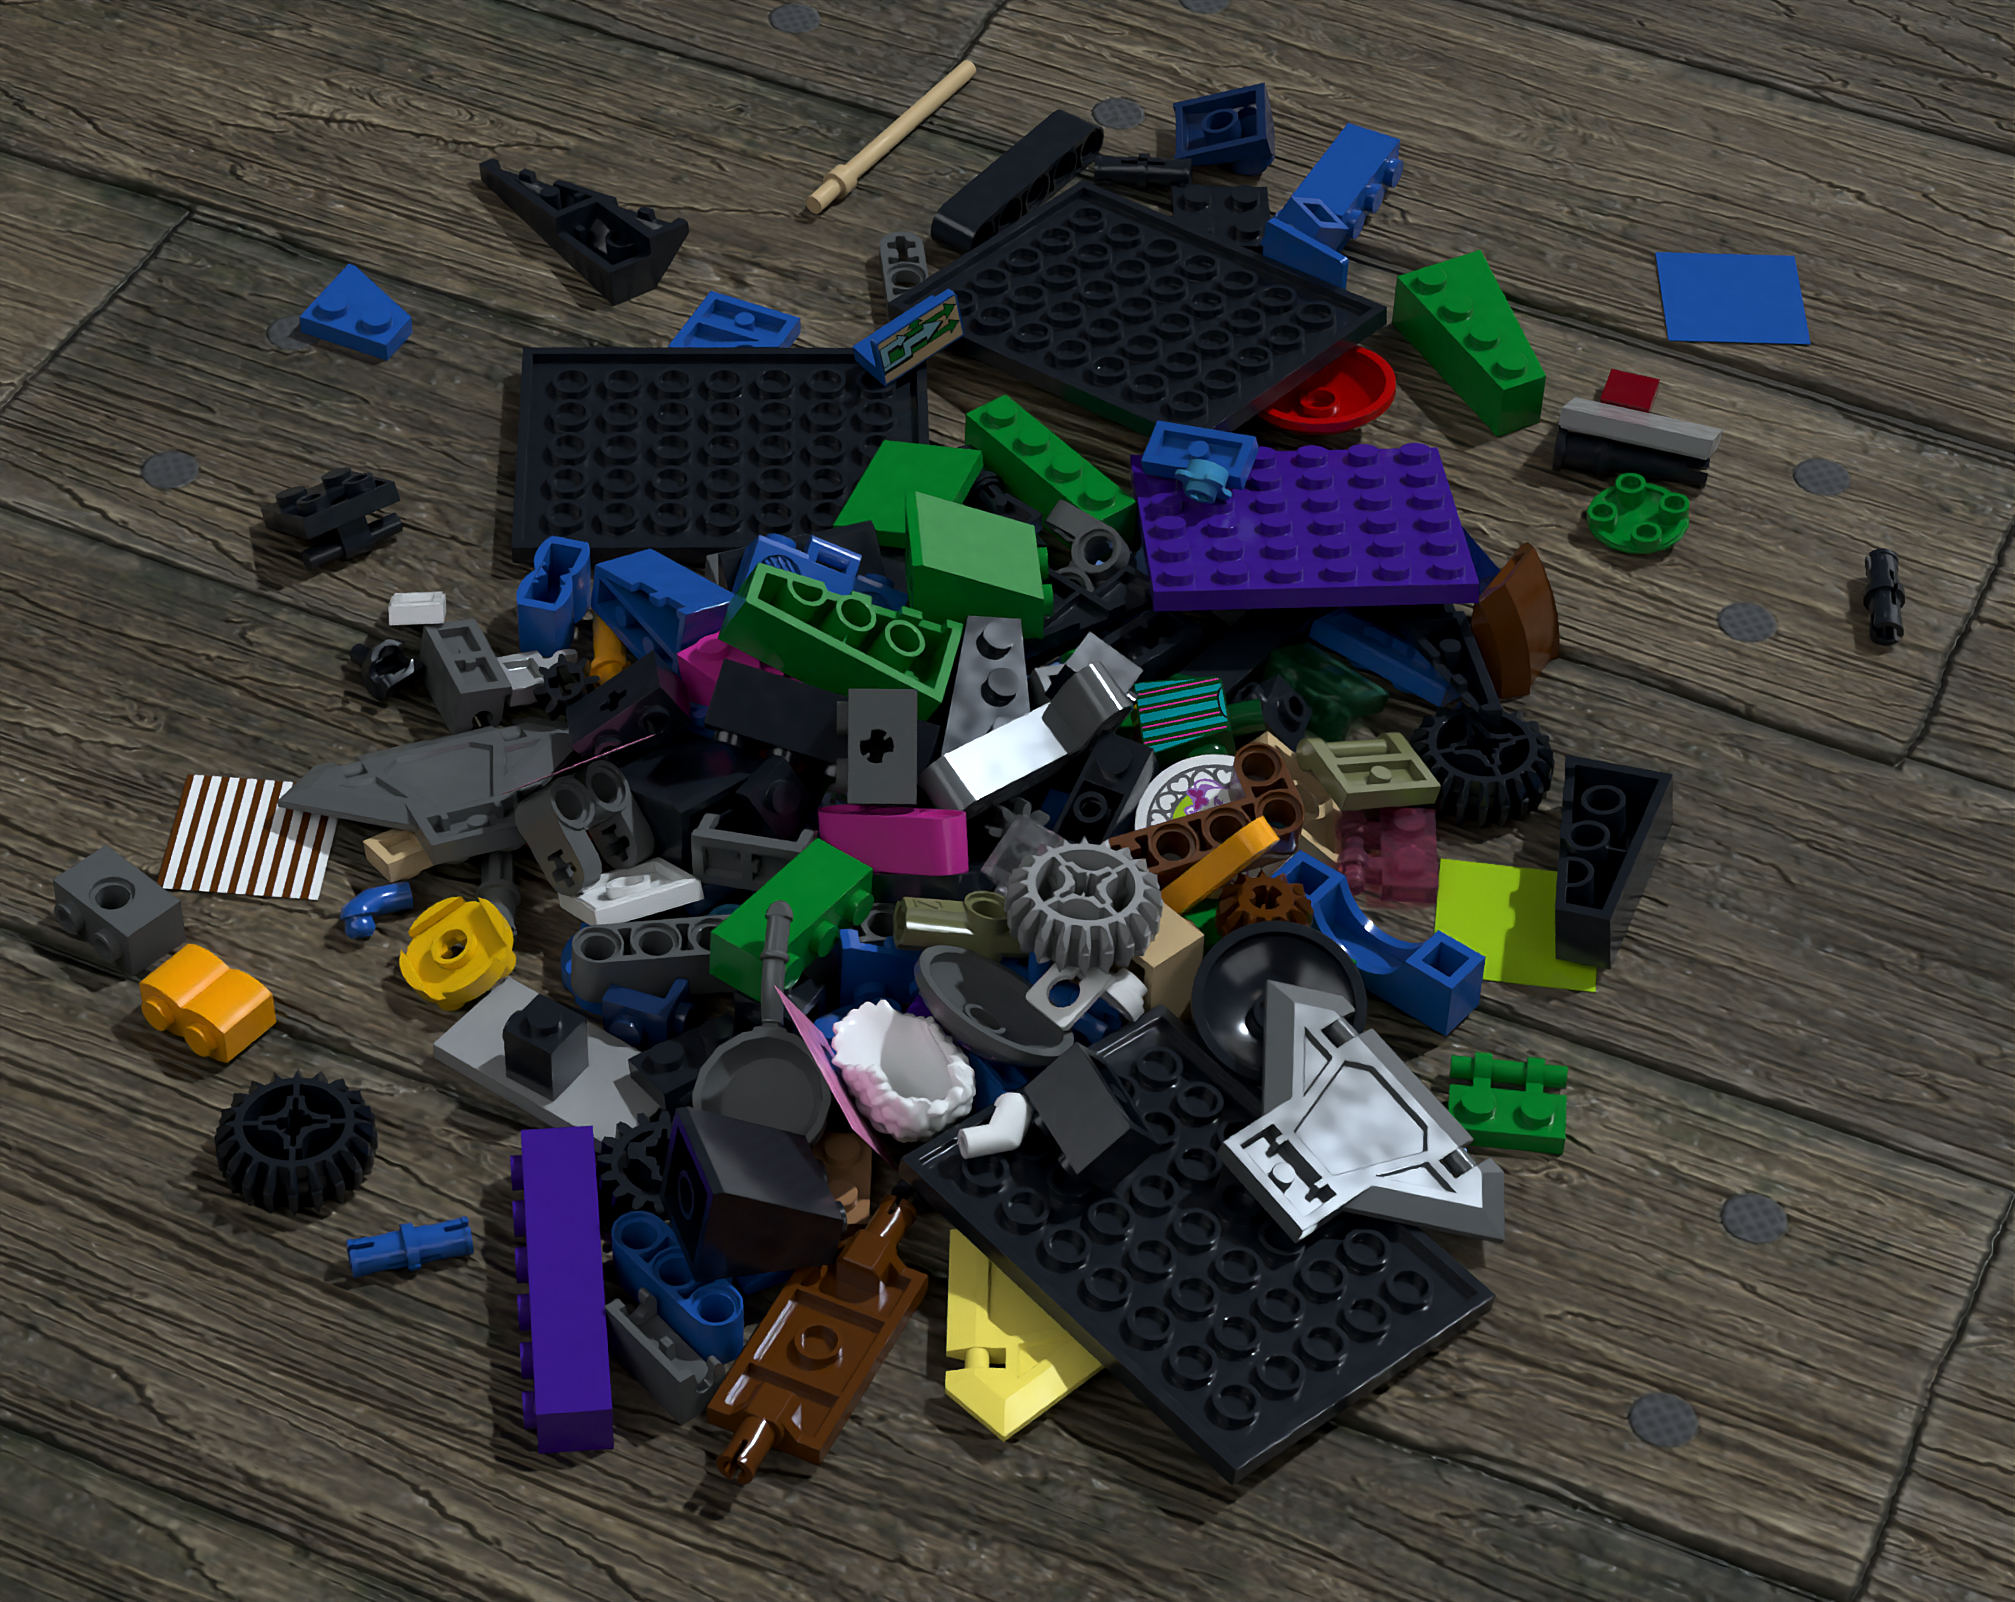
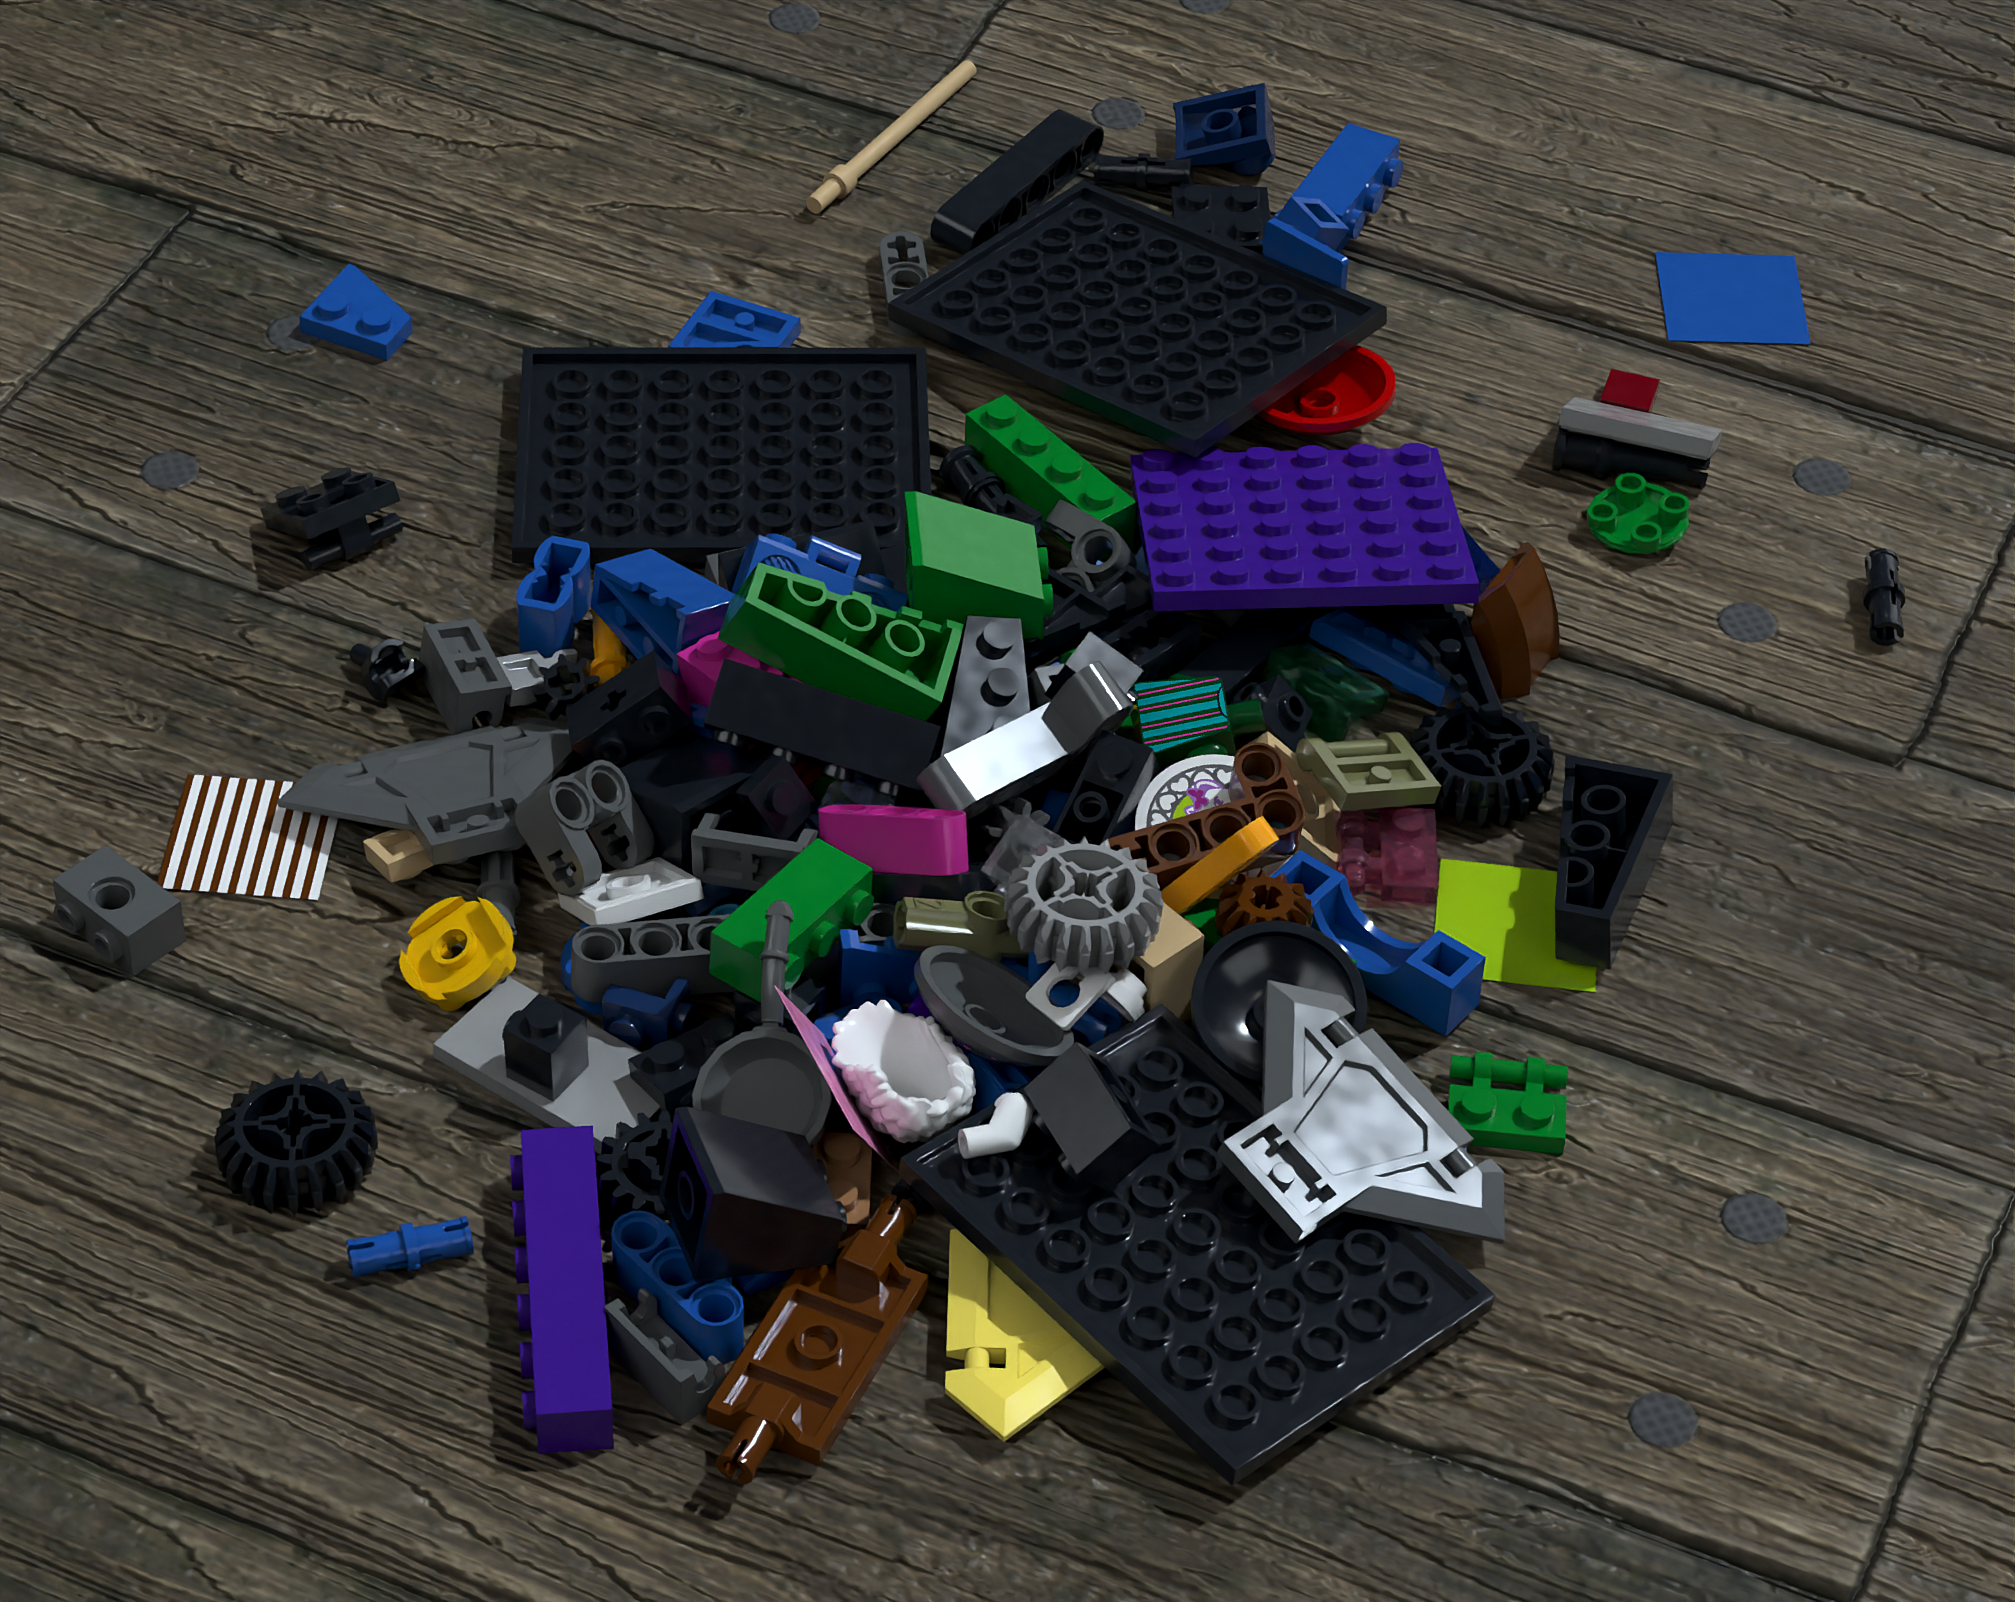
light orange brick [139,944,276,1063] -> none
blue arm [340,881,414,939] -> none
white tile [388,591,446,625] -> none
black wedge [479,158,689,306] -> none
sticker [502,734,655,795] -> none
green tile [833,440,983,549] -> none
dark grey brick [836,689,917,805] -> none
panel [852,289,965,386] -> none
blue plate [1141,421,1259,490] -> none
dark azure plate [1174,459,1232,504] -> none
green wedge [1392,250,1546,437] -> none

